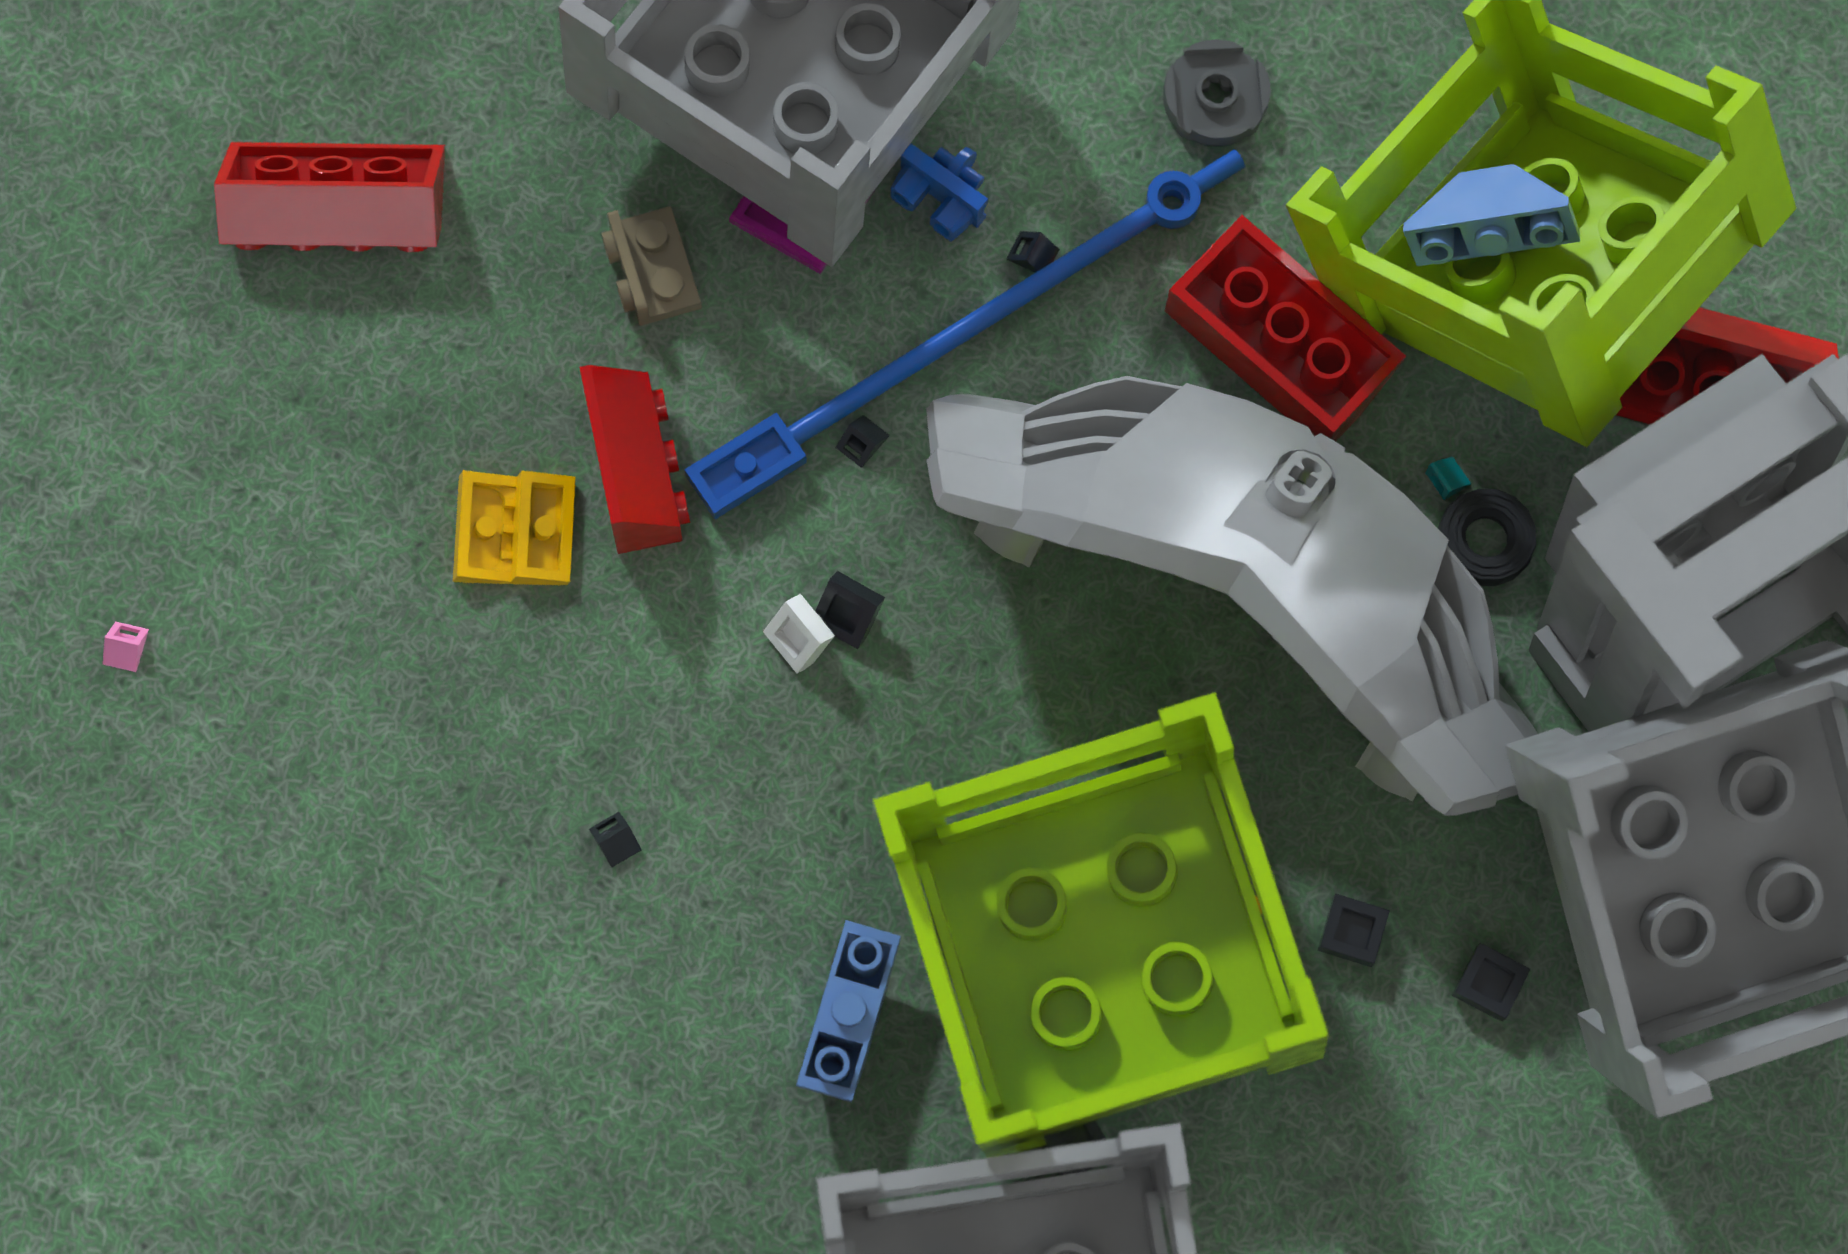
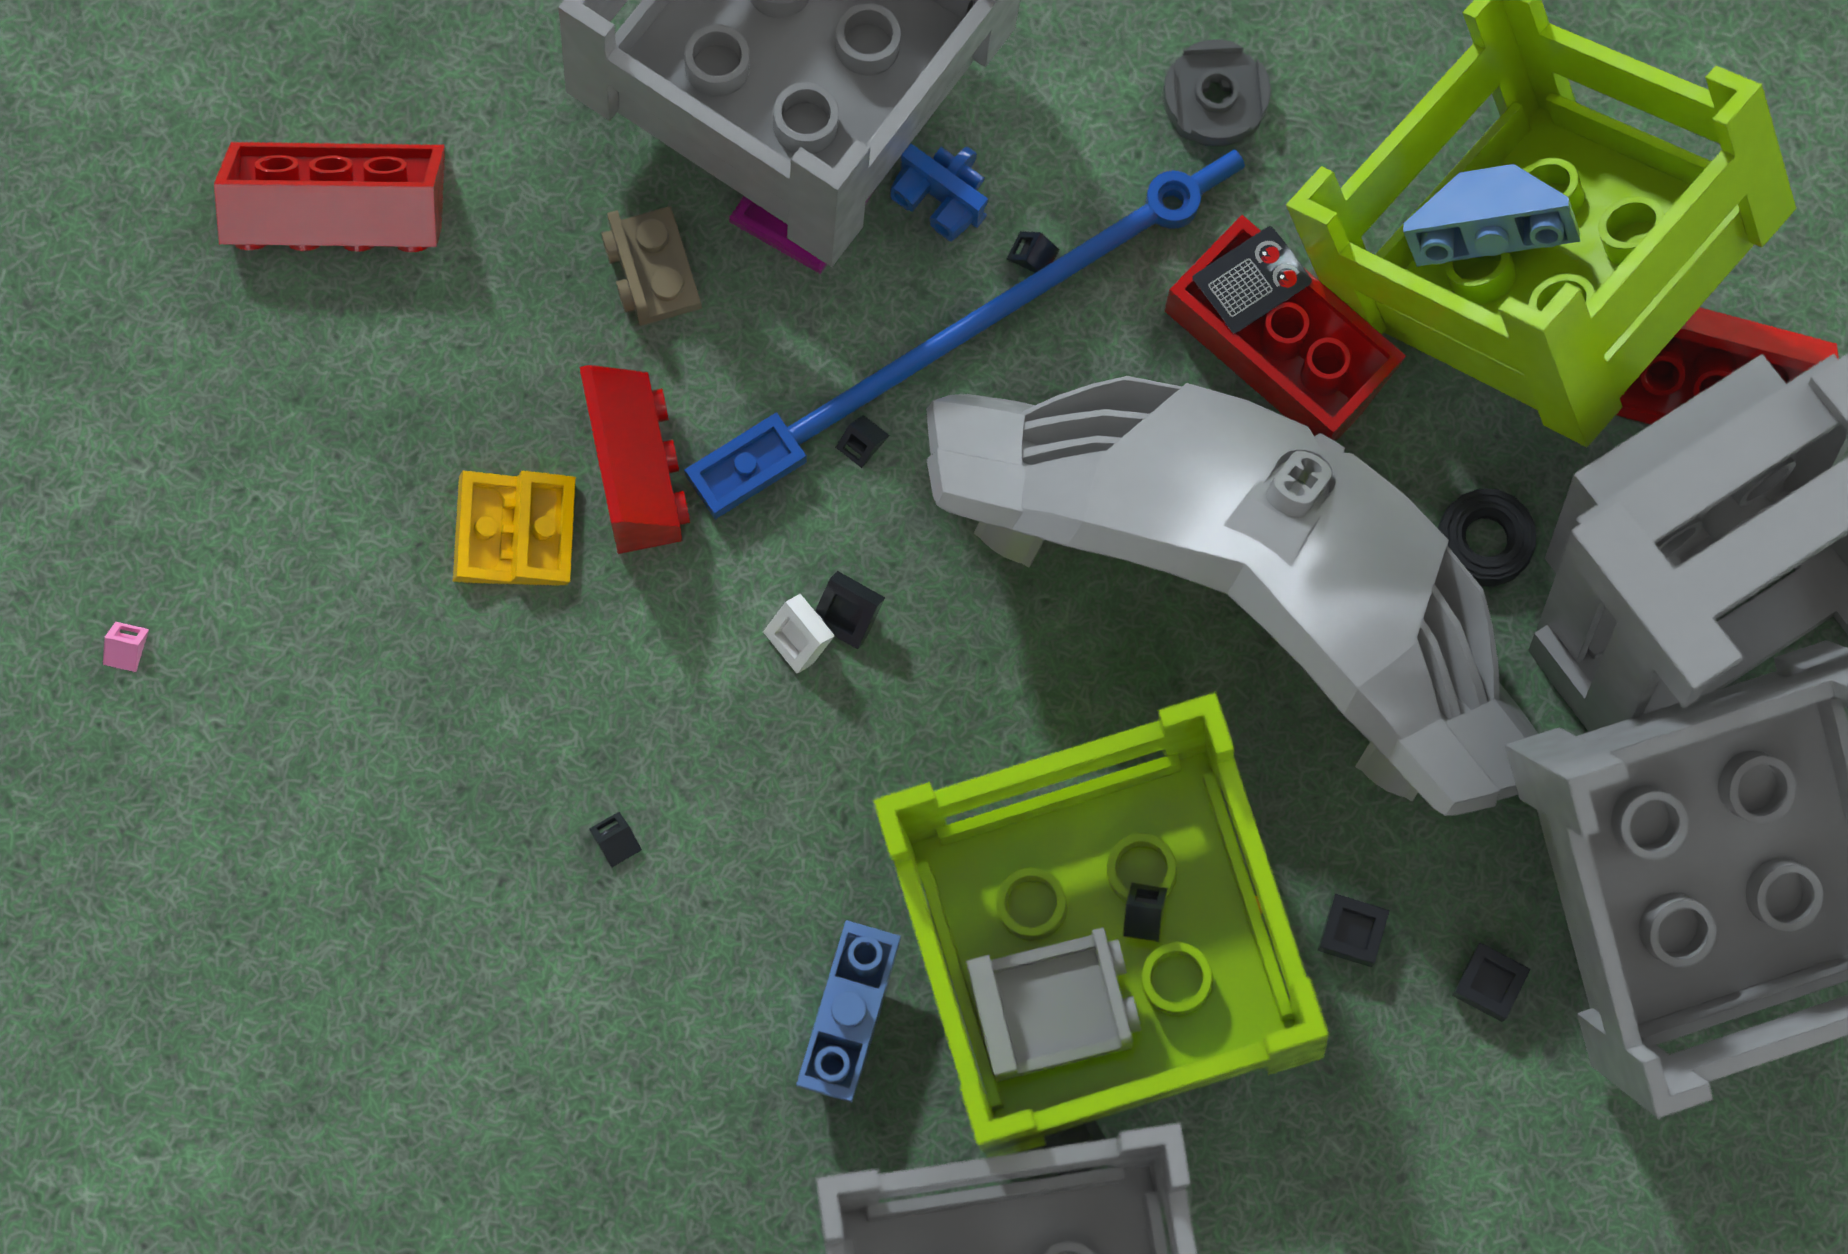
teal piece [1425,456,1472,501] -> none
none -> light grey panel [966,928,1141,1082]
none -> black piece [1123,883,1167,942]
none -> black sticker [1192,226,1312,333]

